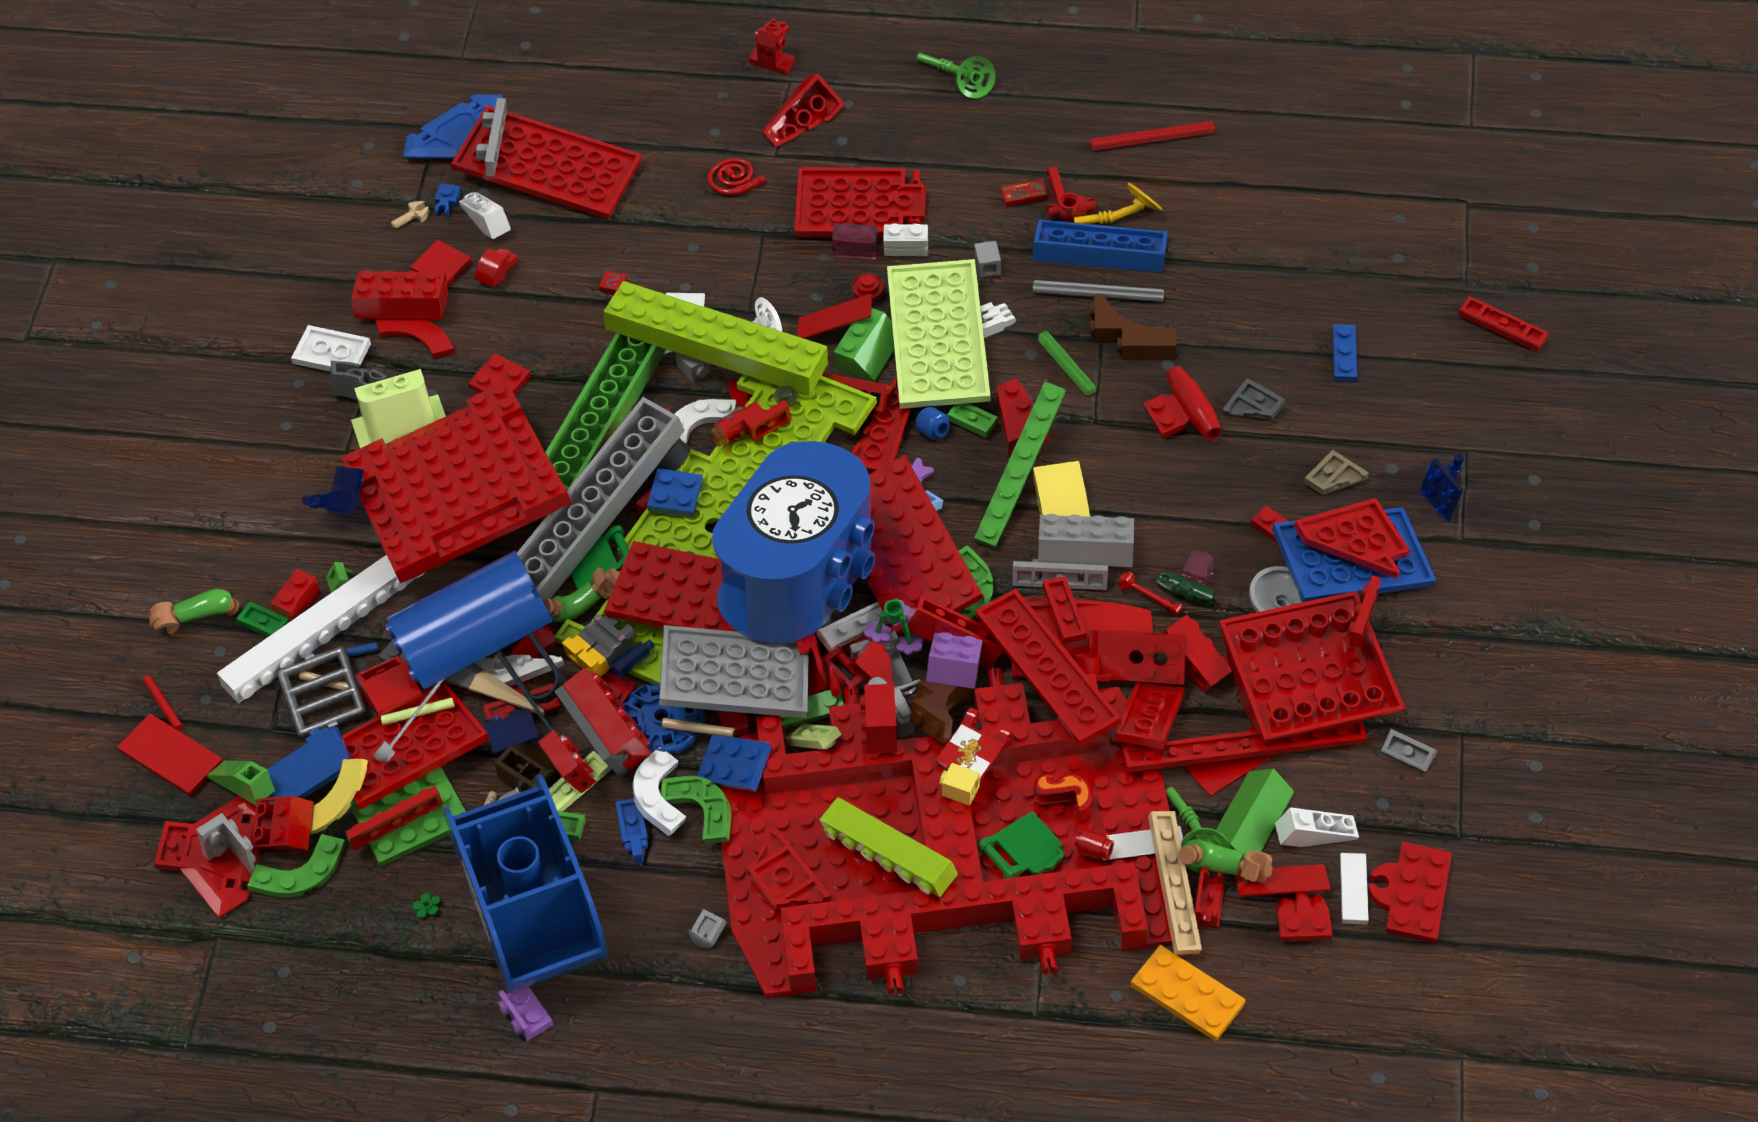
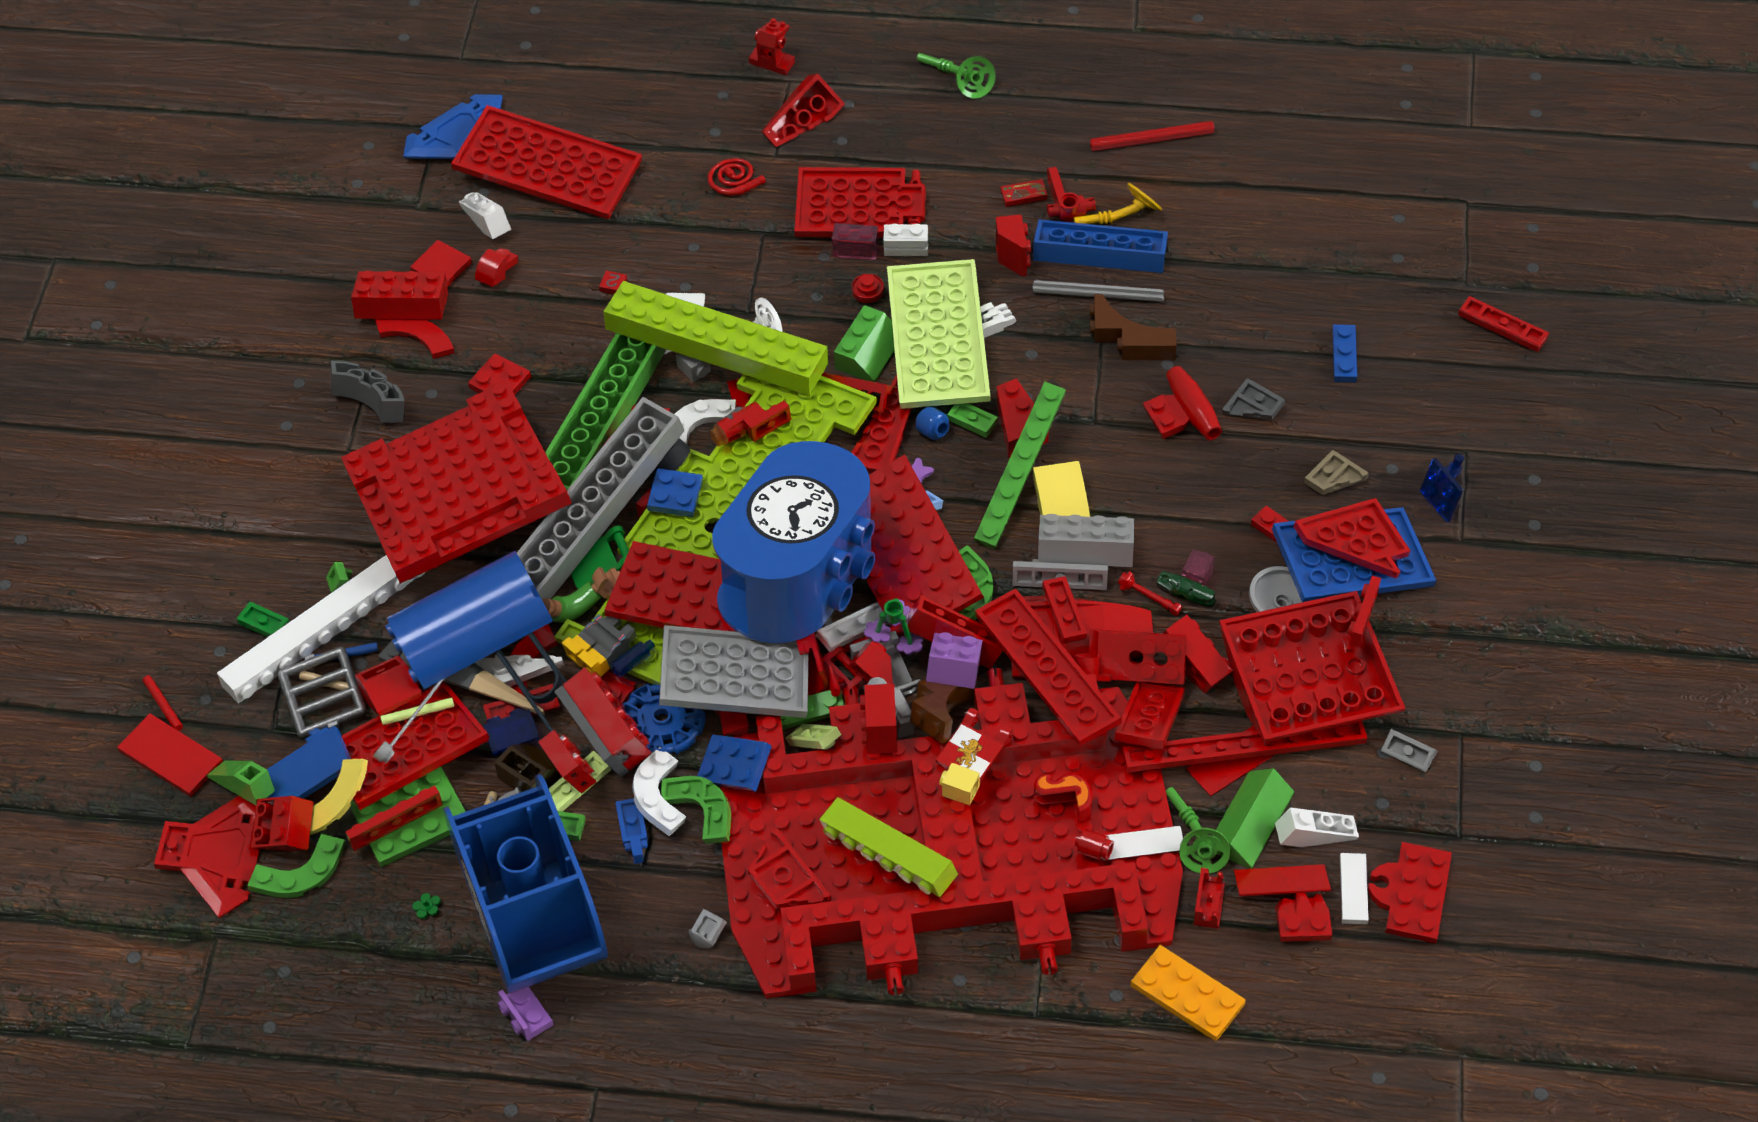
piece [149,588,239,635] -> none
light grey bracket [196,813,256,874] -> none
red brick [270,569,321,622] -> none
white plate [291,325,371,372] -> none
clear blue plate [302,467,364,515] -> none
yellowish green windscreen [351,369,446,448] -> none
tan bar [391,201,430,229] -> none
blue plate [434,183,462,218] -> none
light grey hinge [476,98,507,176] -> none
tan bar [662,718,735,737] -> none
clear smoke plate [774,386,797,407] -> none
red piece [797,294,872,339] -> none
light grey brick [974,241,1001,278] -> none
green piece [977,812,1064,879] -> none
bright green axle [1038,331,1096,396] -> none
tan plate [1148,811,1202,955] -> none
piece [1179,839,1273,883] -> none
none -> red slope [996,215,1031,277]

